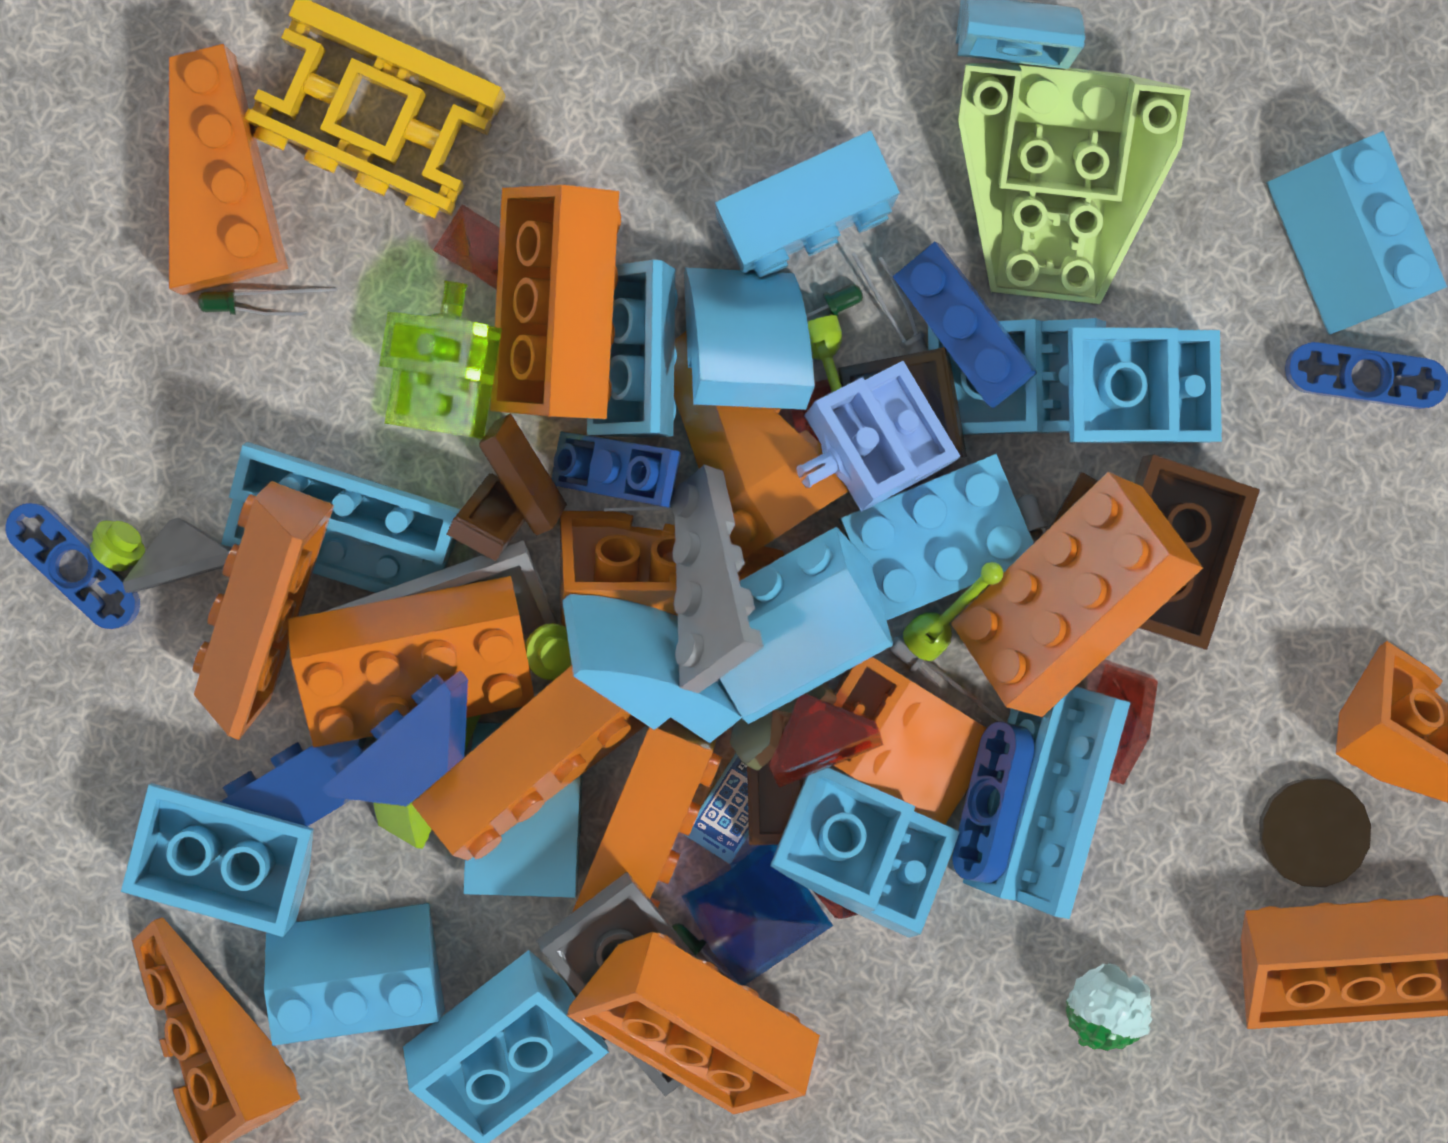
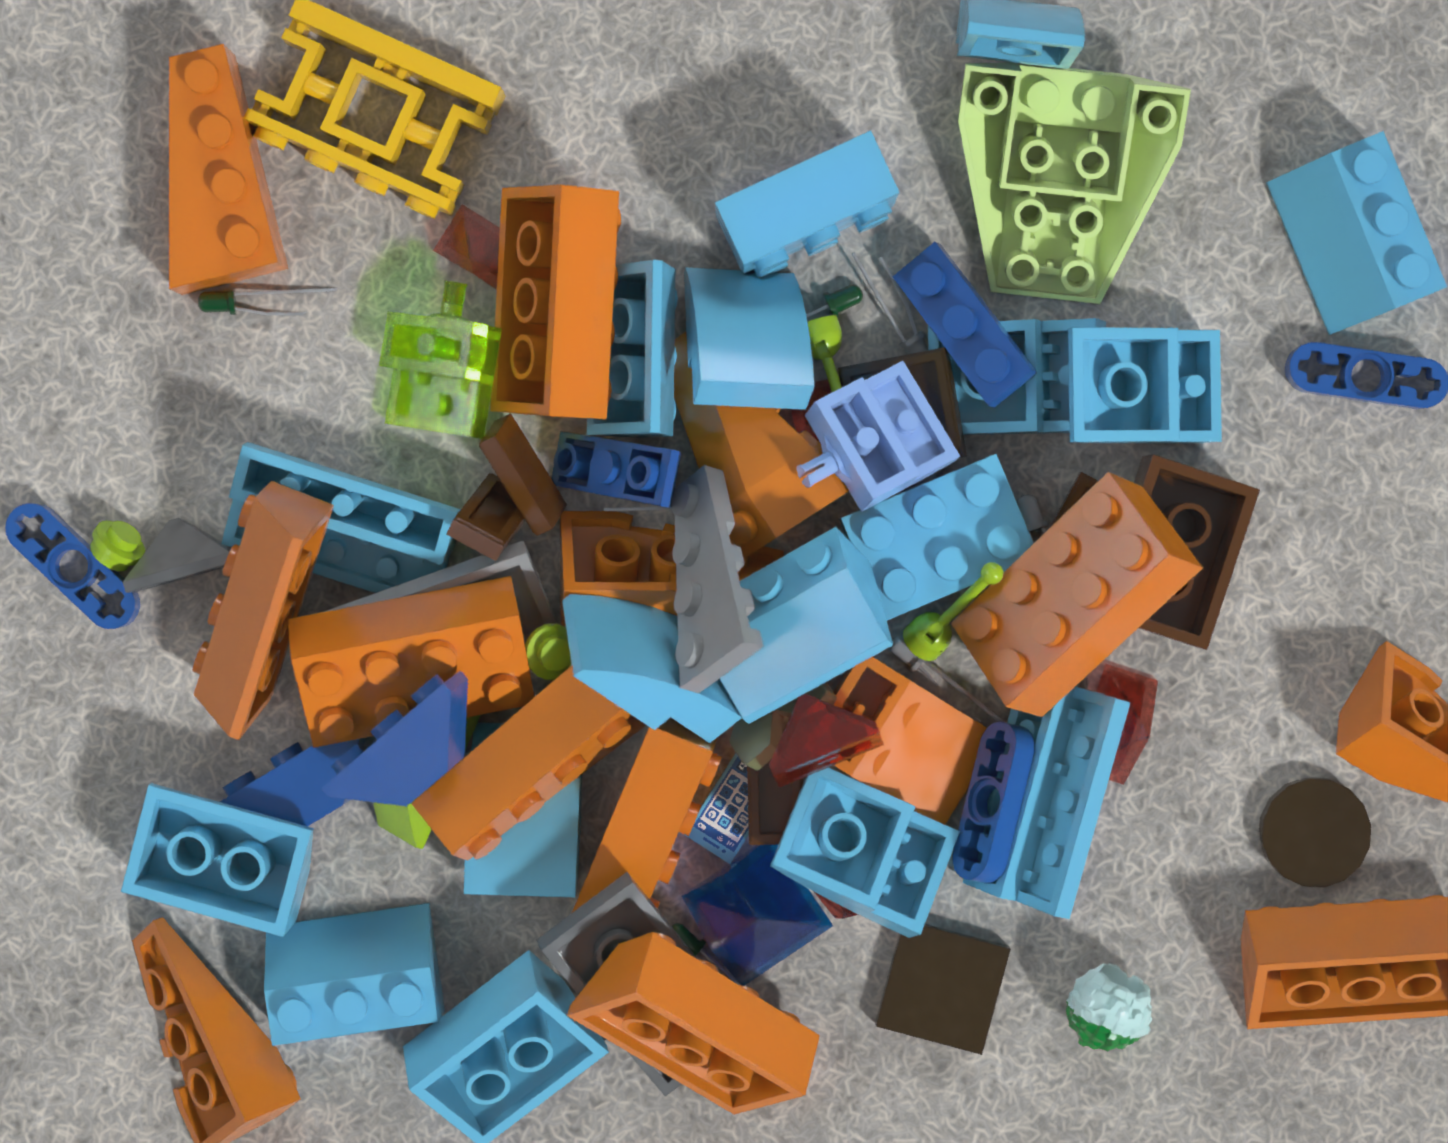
none -> dark brown tile [875,924,1011,1055]

